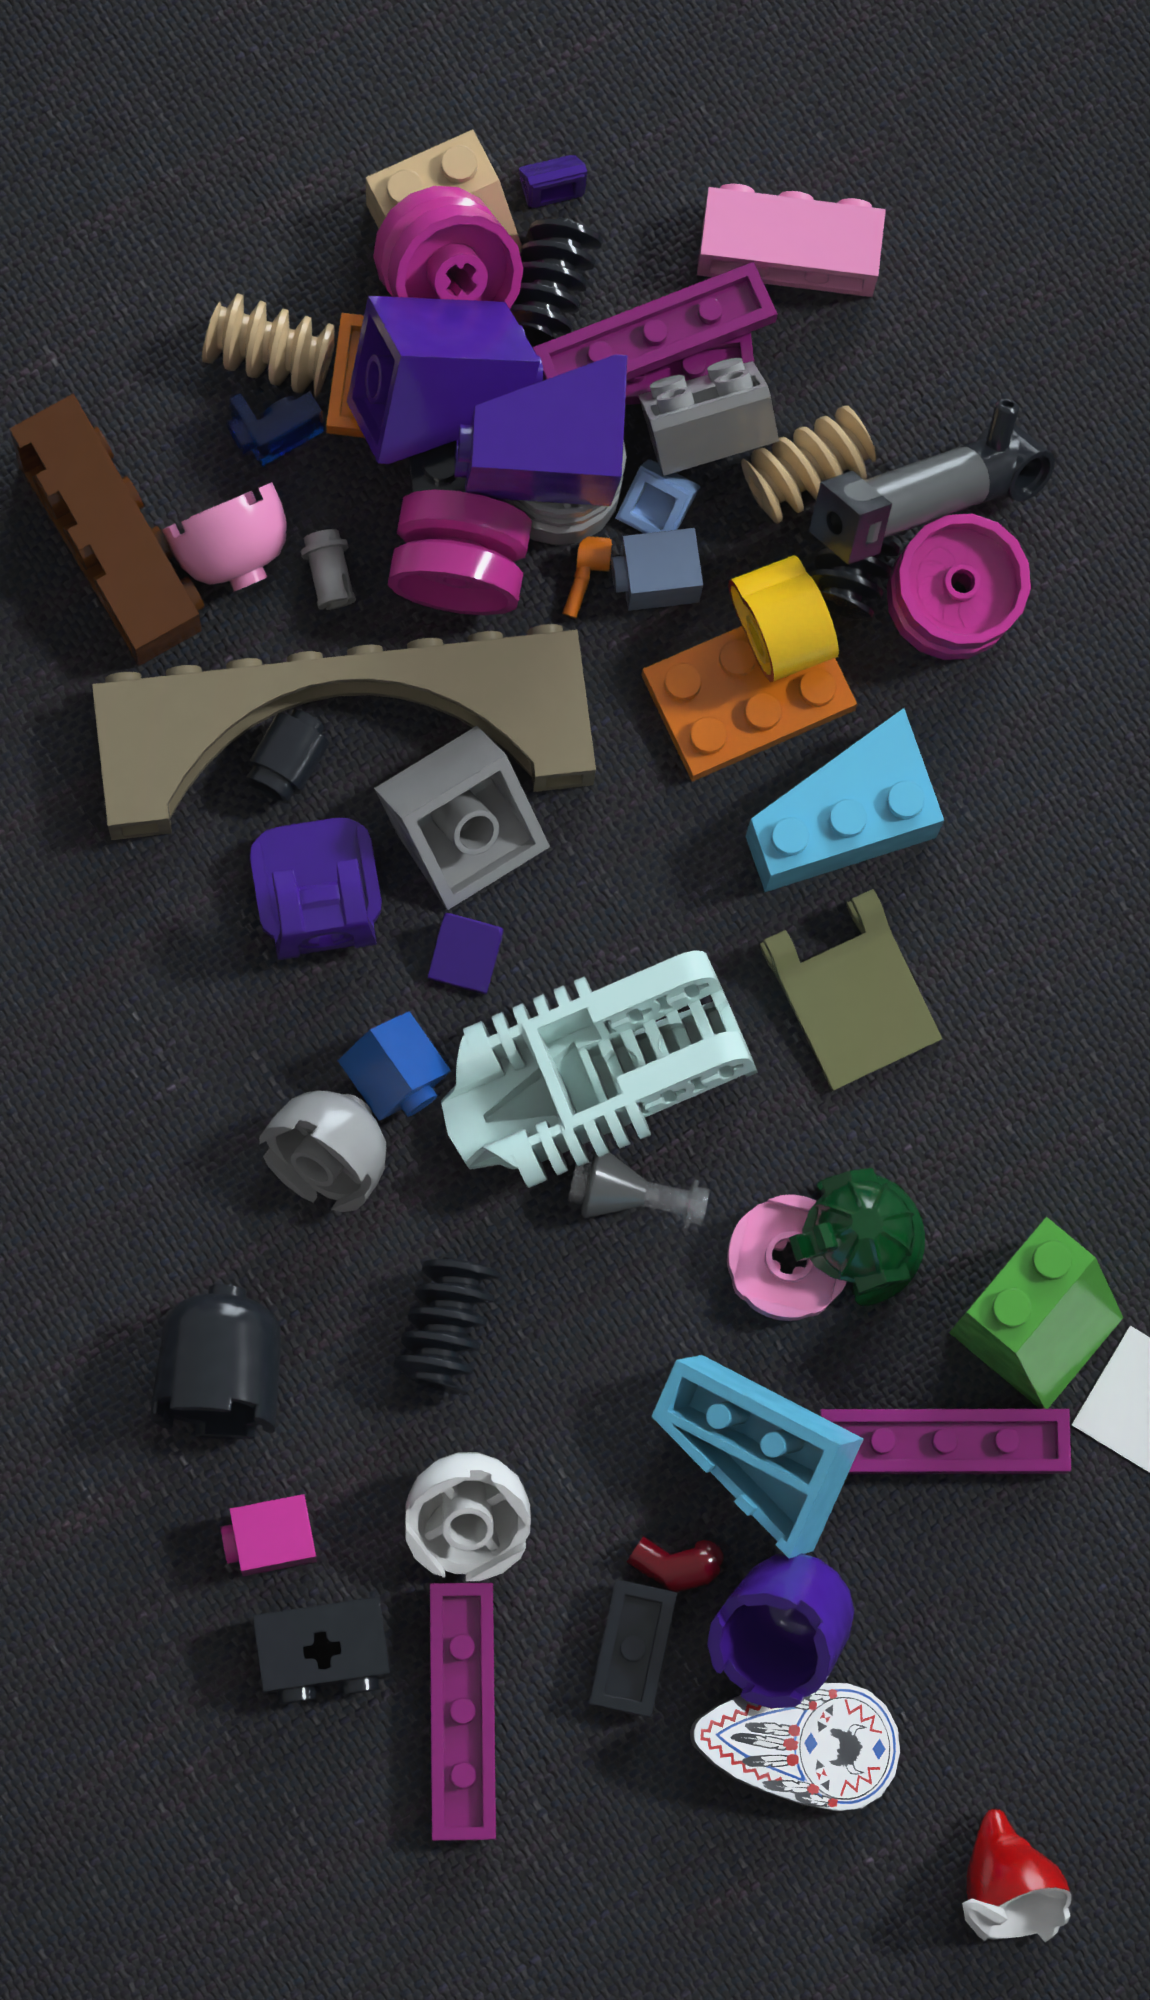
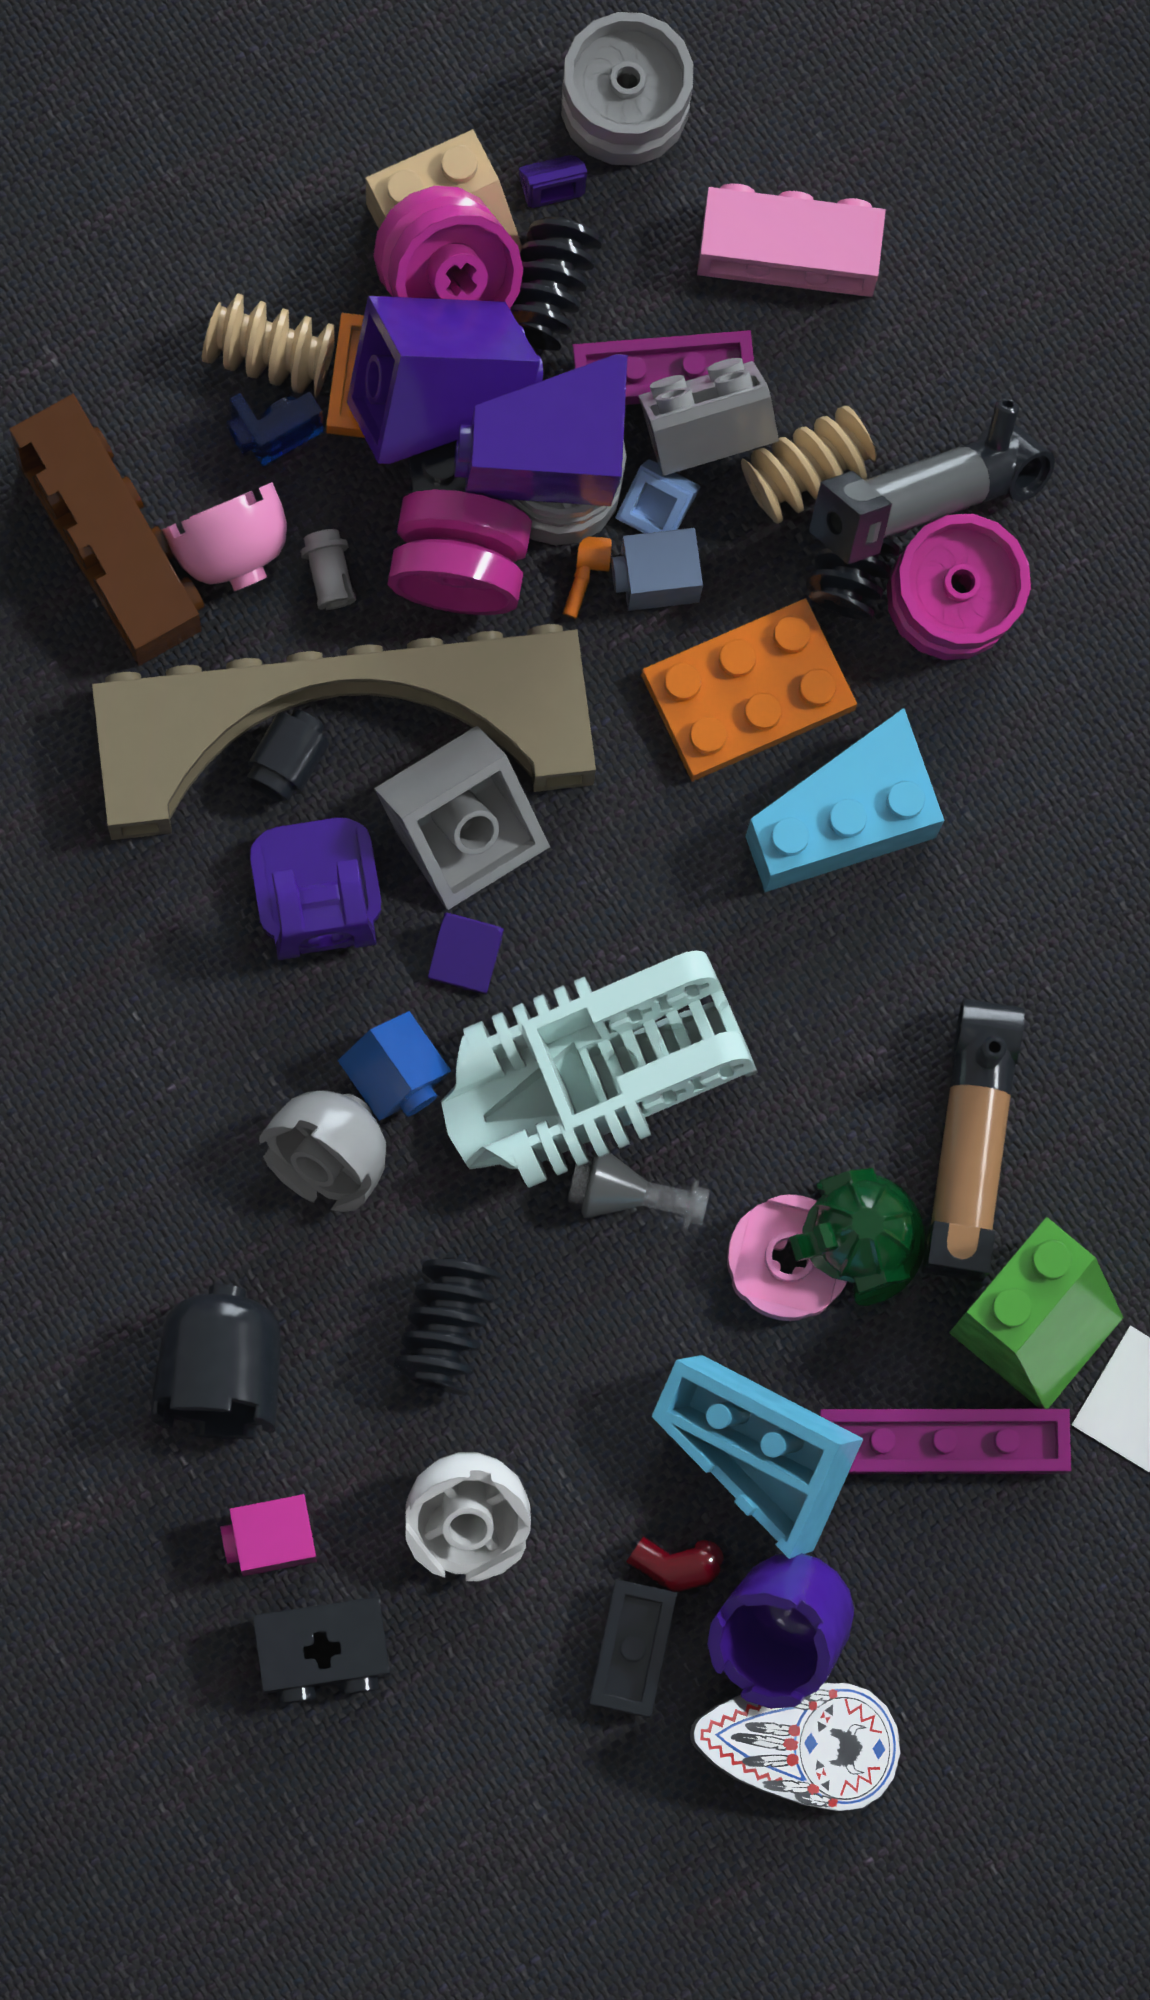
magenta plate [430,1583,496,1841] -> none
magenta plate [533,261,777,381] -> none
yellow piece [728,555,839,682] -> none
olive flag [759,889,942,1091] -> none
hat [962,1809,1071,1942] -> none
none -> light grey wheel [561,12,693,166]
none -> piece [921,998,1025,1282]

